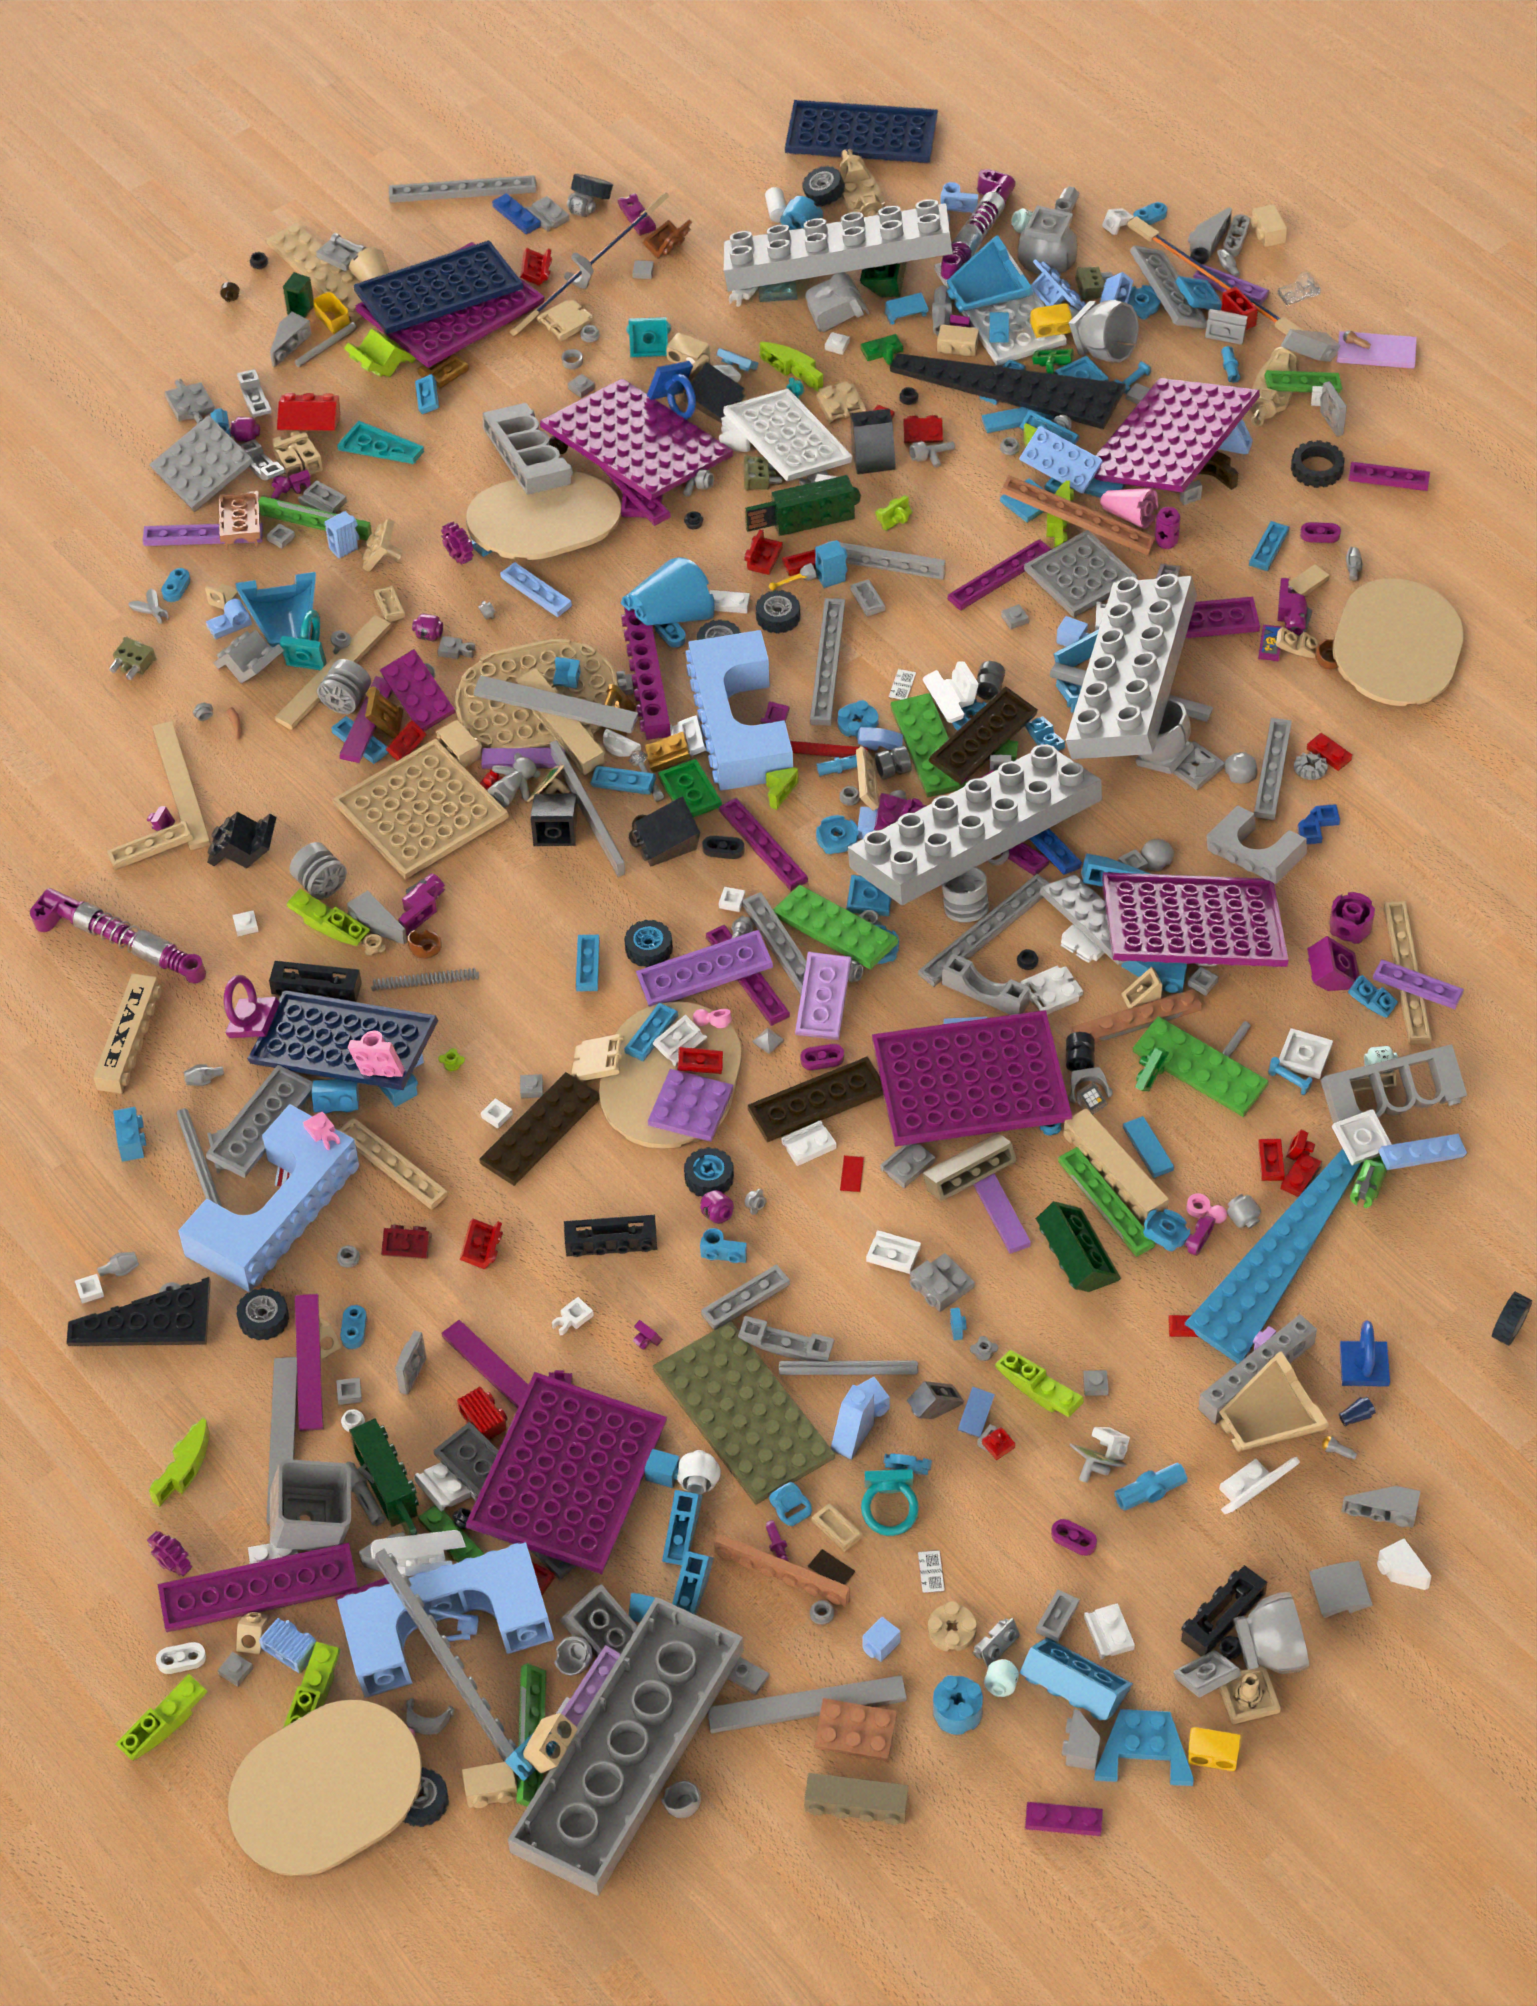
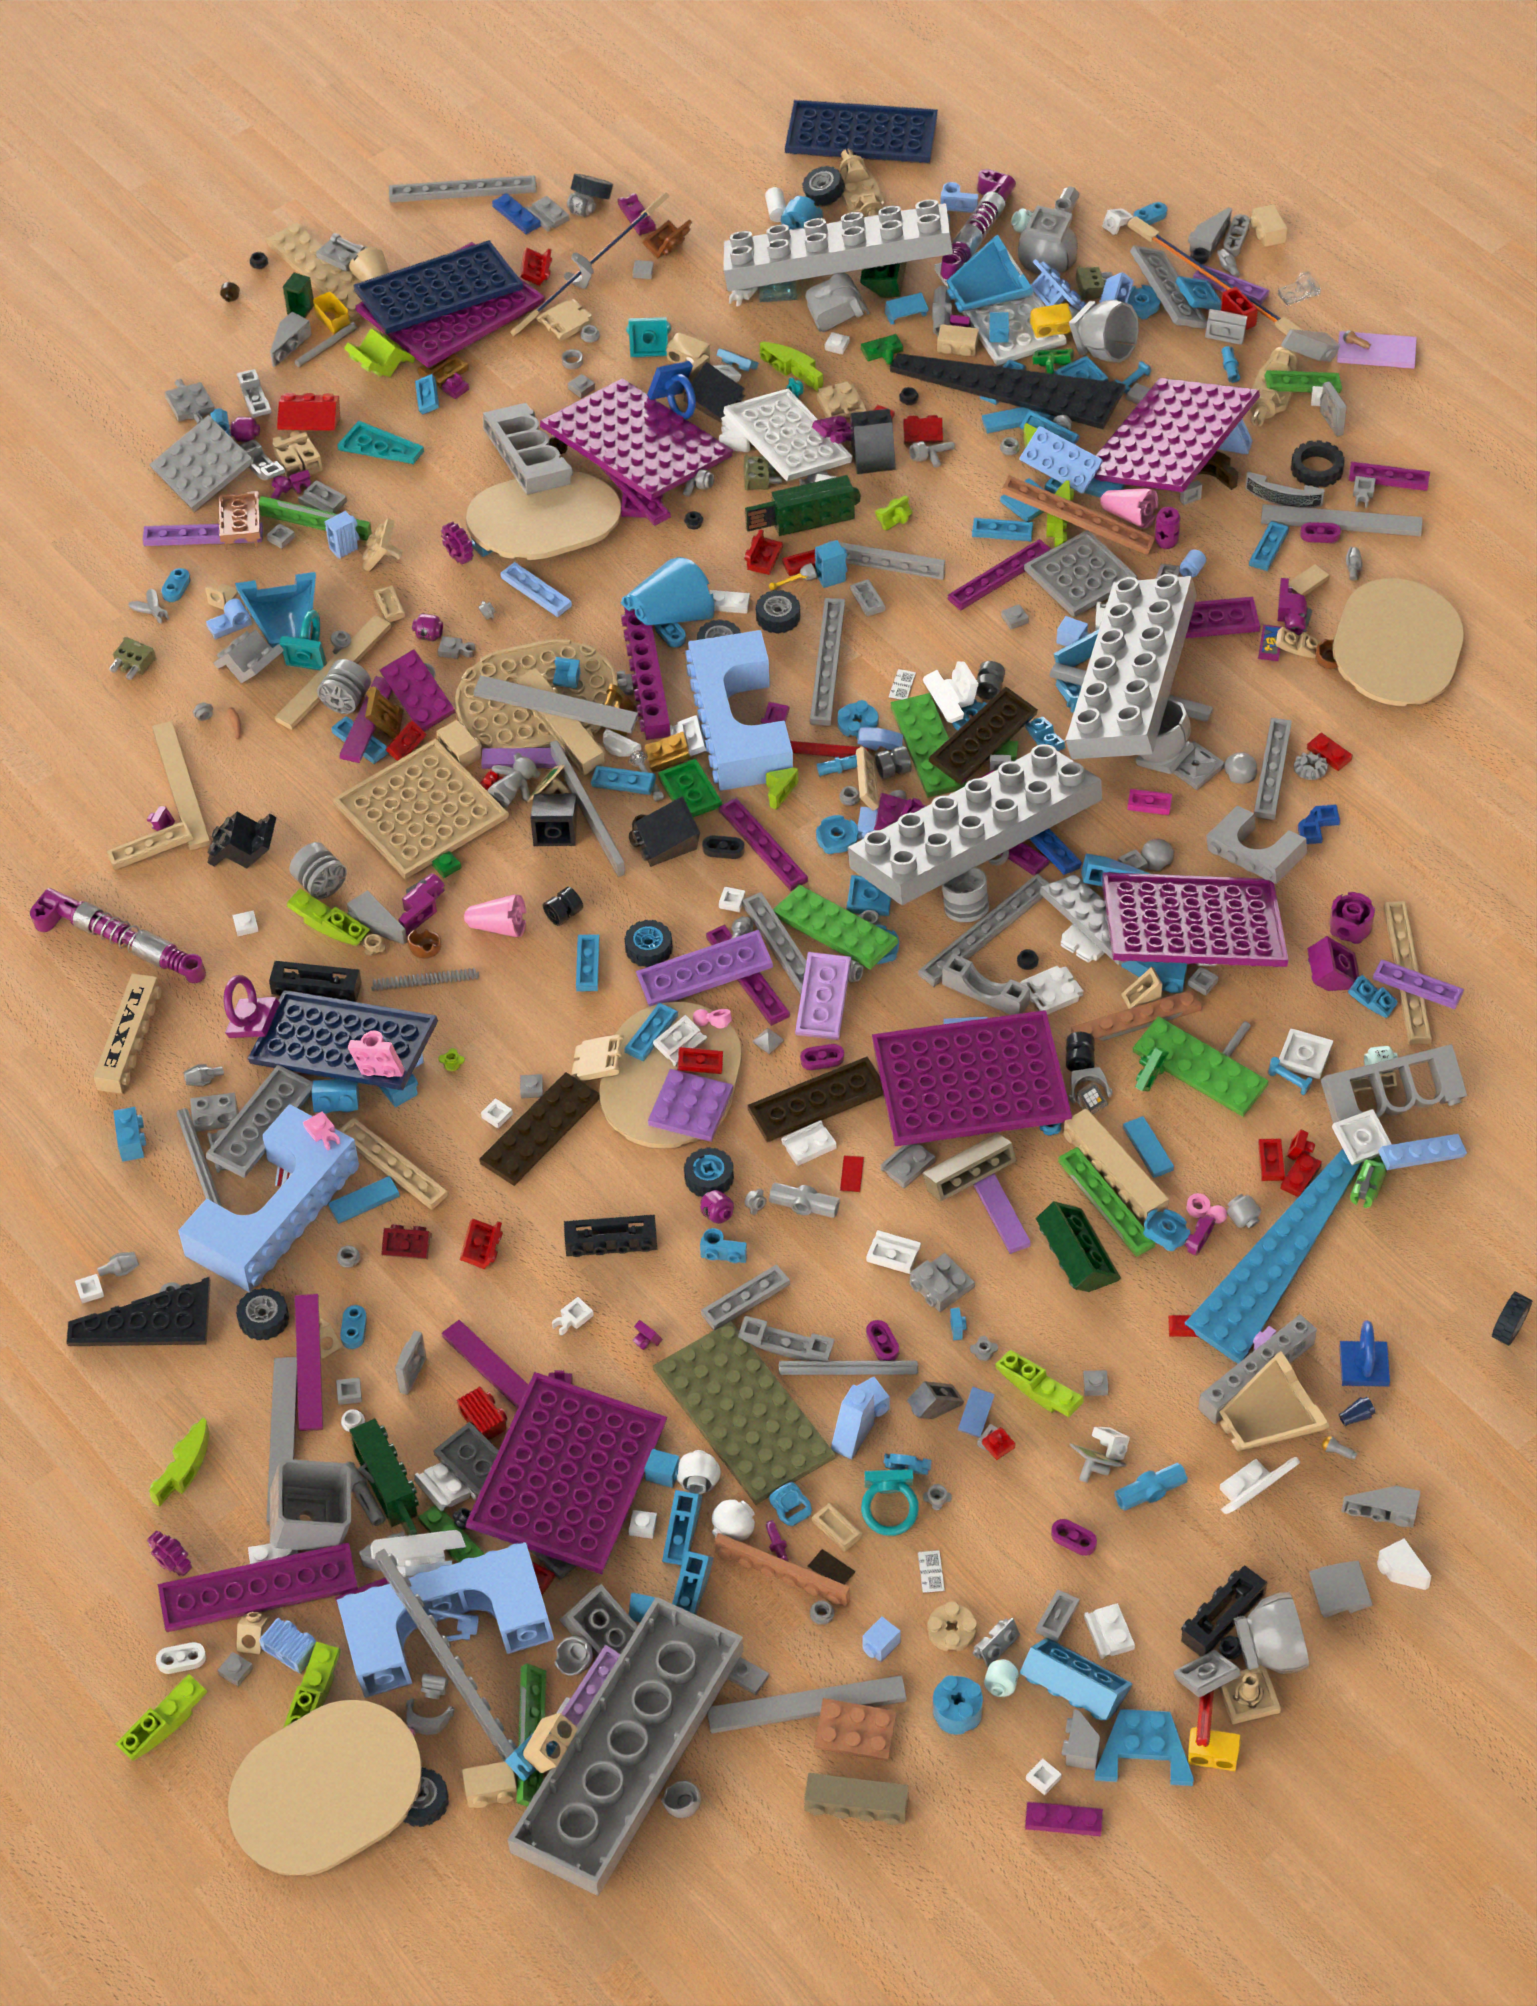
none -> light grey brick [190,1093,239,1132]
none -> dark azure tile [328,1176,400,1224]
none -> light grey plate [421,1673,448,1699]
none -> green plate [432,851,461,878]
none -> magenta tile [442,373,469,400]
none -> bright pink cone [464,894,526,937]
none -> black wheel [543,887,584,926]
none -> white plate [629,1510,657,1539]
none -> white plant [712,1499,755,1542]
none -> light grey piece [769,1183,840,1218]
none -> magenta plate [812,415,851,444]
none -> magenta plate [866,1320,899,1361]
none -> light grey plate [923,1484,952,1510]
none -> dark azure tile [972,518,1033,541]
none -> white plate [1026,1759,1062,1795]
none -> dark pink plate [1127,789,1172,815]
none -> light blue brick [1180,550,1206,578]
none -> red axle [1196,1690,1214,1747]
none -> slope [1245,472,1325,508]
none -> light grey tile [1261,504,1422,536]
none -> light grey plate [1353,476,1376,508]

